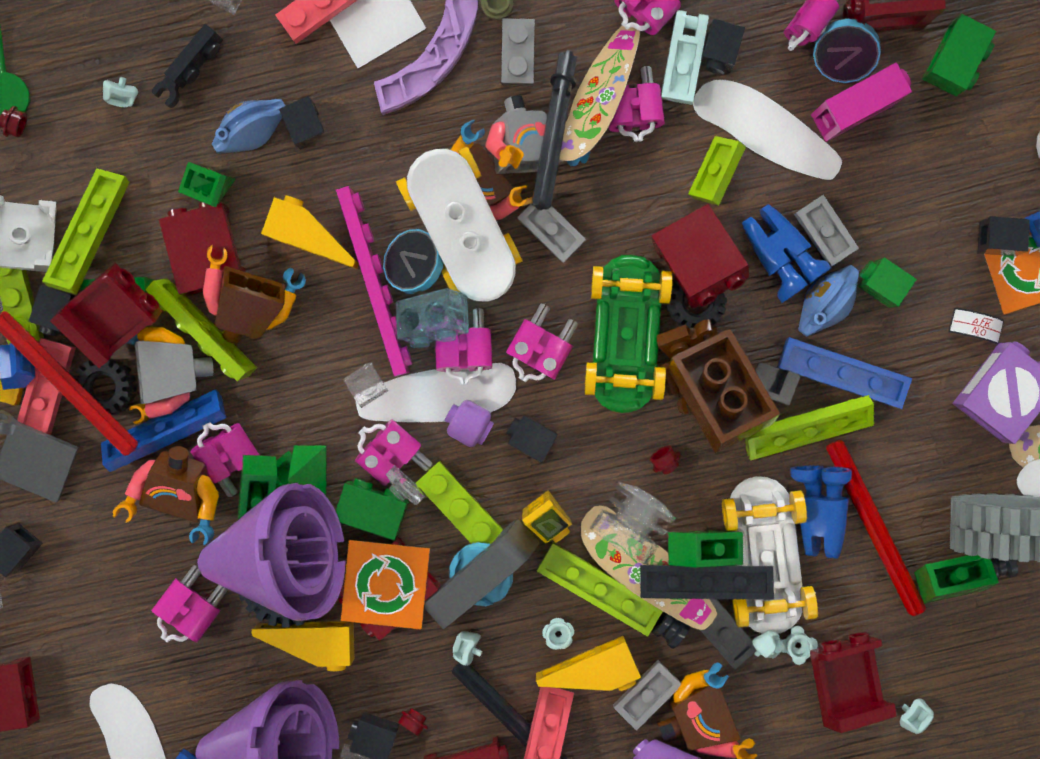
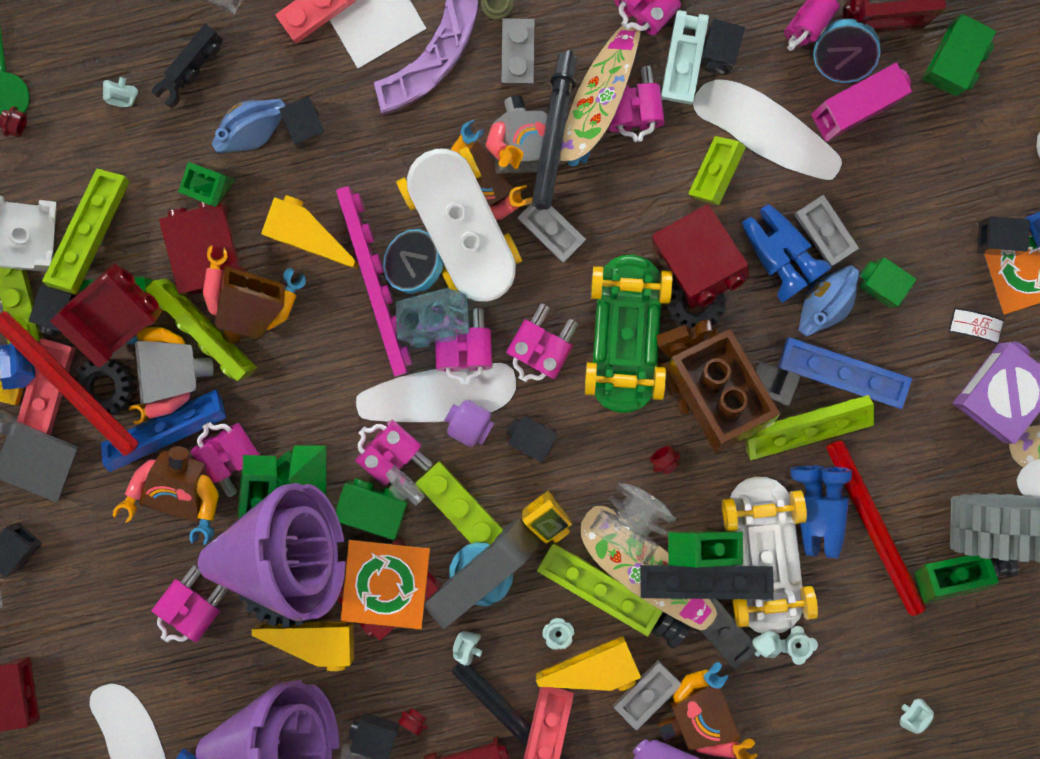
clear plate [343,362,389,408] -> none
dark red panel [809,632,897,733] -> none

